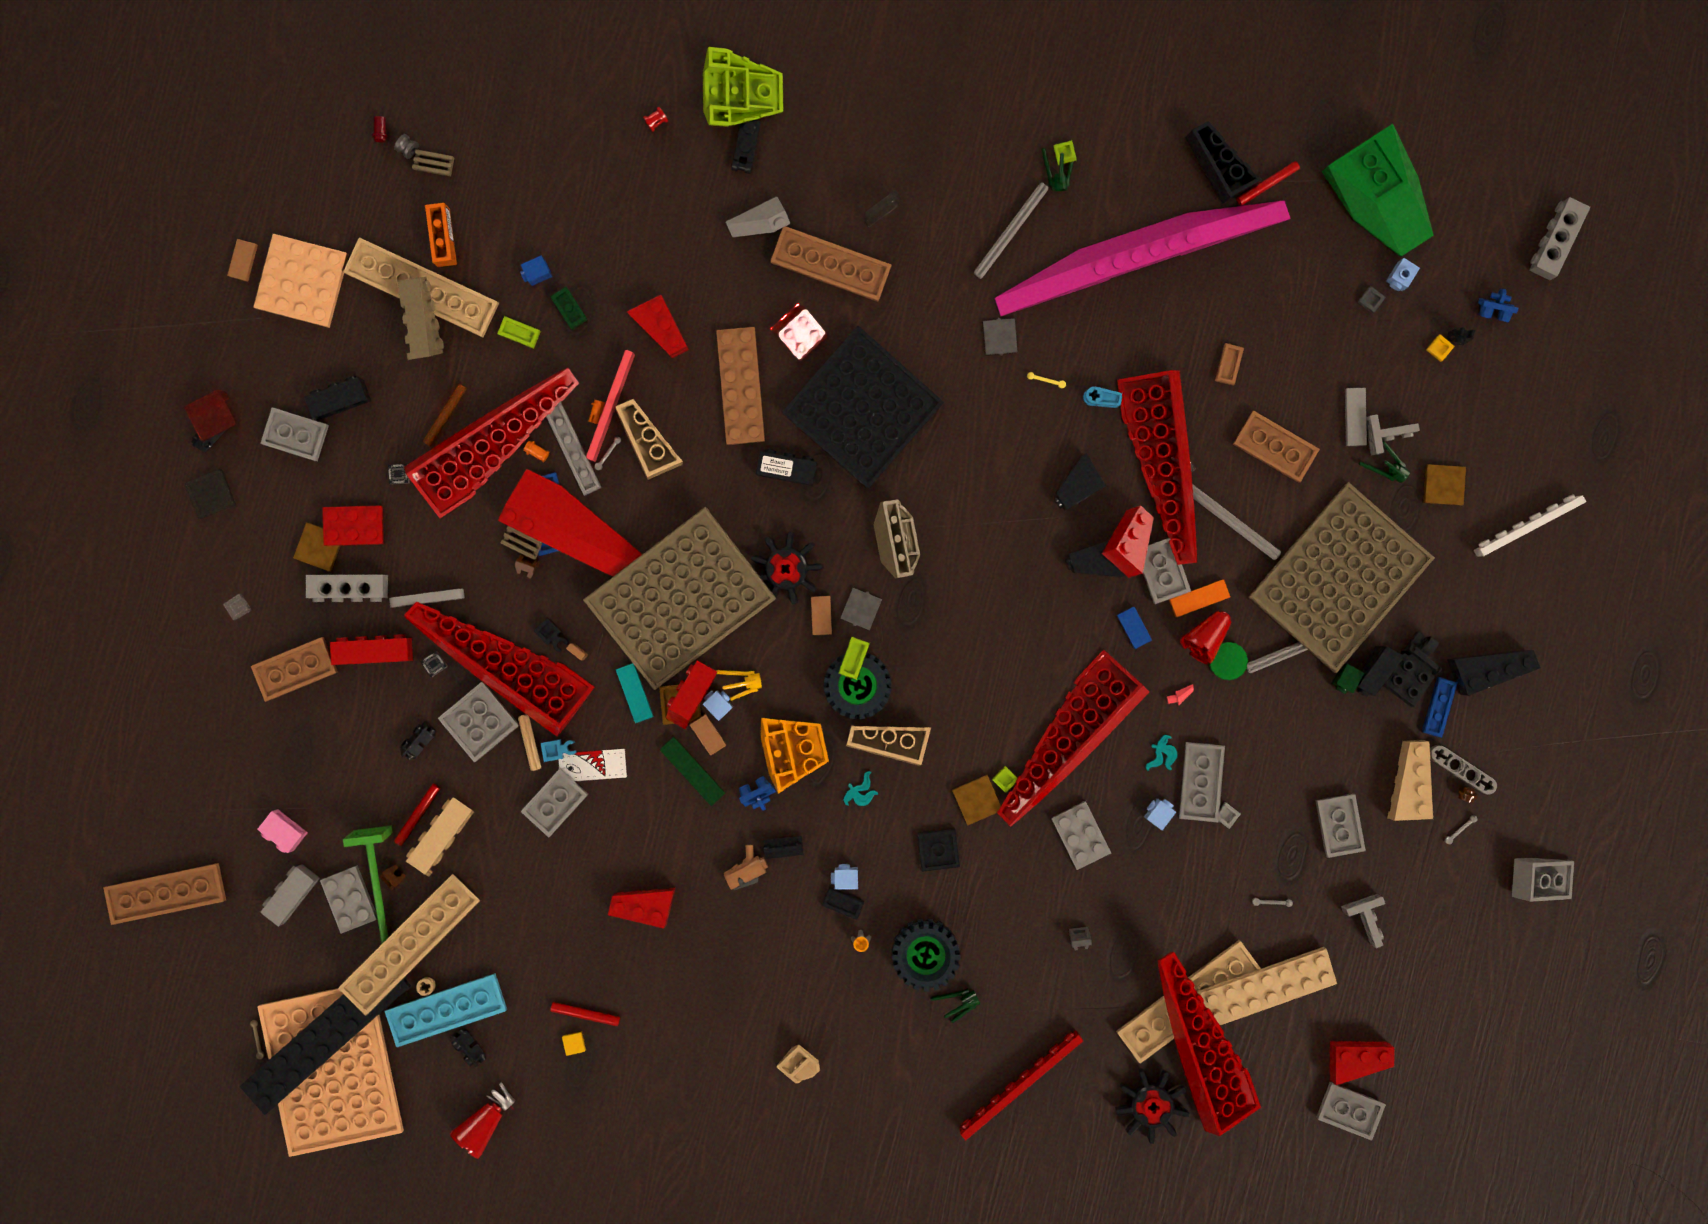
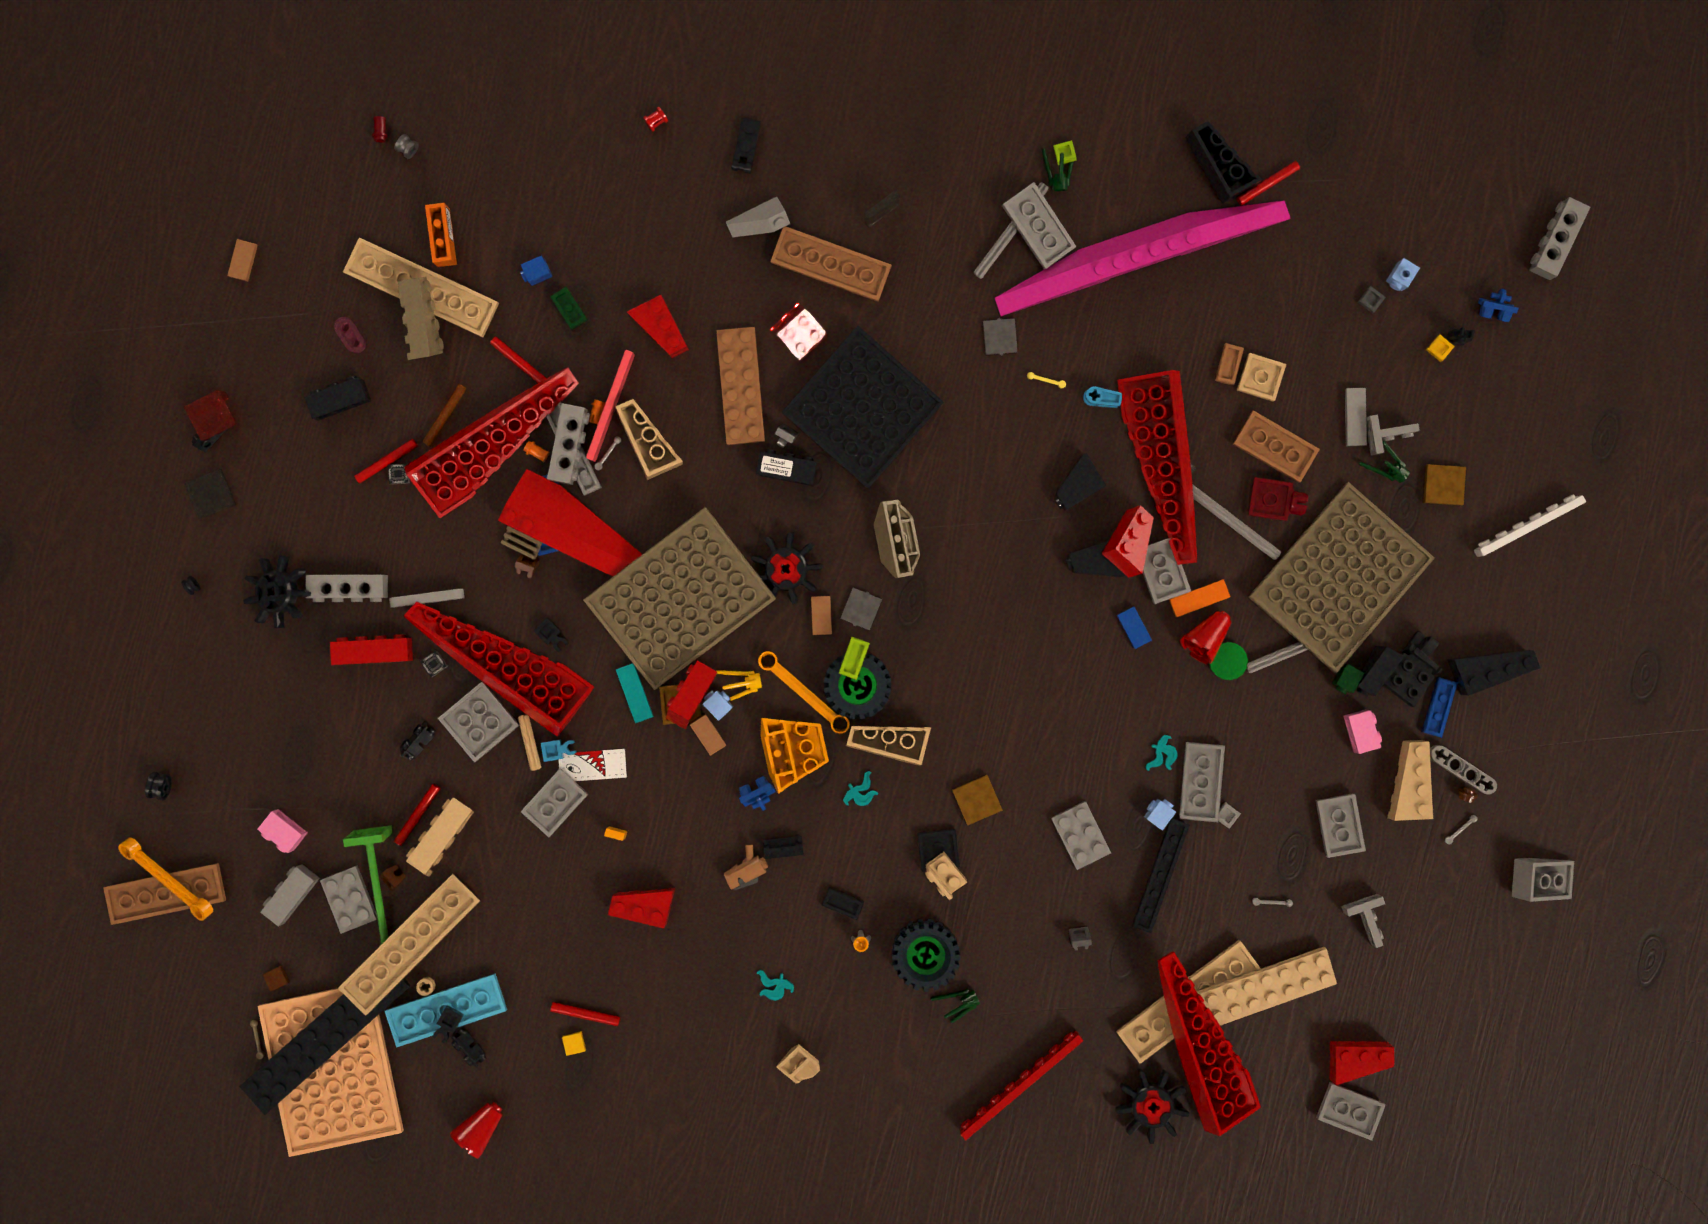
clear tile [223,594,251,620] -> none
medium nougat plate [251,637,338,702] -> none
light nougat plate [254,234,349,328] -> none
light grey plate [260,407,329,462] -> none
pearl gold tile [293,522,340,572] -> none
red plate [323,506,384,546] -> none
dark tan tile [412,149,454,177] -> none
flat silver piece [487,1082,515,1111] -> none
lime tile [497,316,541,349] -> none
medium nougat tile [566,643,588,661] -> none
dark green tile [660,737,726,806] -> none
lime wedge [703,47,783,127] -> none
light blue brick [831,864,858,889] -> none
lime tile [992,766,1017,793] -> none
red wedge [997,650,1149,827] -> none
coral bar [1167,684,1194,705] -> none
green wedge [1322,124,1434,257] -> none
none -> light orange piece [118,837,213,921]
none -> black wheel [145,772,172,801]
none -> black bush [181,576,201,595]
none -> black gear [243,555,311,628]
none -> reddish brown tile [263,965,290,992]
none -> clear pink plate [334,317,366,353]
none -> red piece [354,439,418,484]
none -> black plate [433,1005,464,1043]
none -> red piece [490,336,547,383]
none -> light grey brick [547,403,590,485]
none -> light orange tile [604,826,627,841]
none -> teal piece [757,970,794,1001]
none -> light orange piece [758,651,850,734]
none -> flat silver tile [775,424,799,448]
none -> tan bracket [925,852,967,900]
none -> light grey plate [1002,182,1076,269]
none -> black plate [1132,818,1190,933]
none -> tan plate [1237,353,1286,402]
none -> dark red plate [1248,477,1308,521]
none -> bright pink brick [1343,710,1382,754]

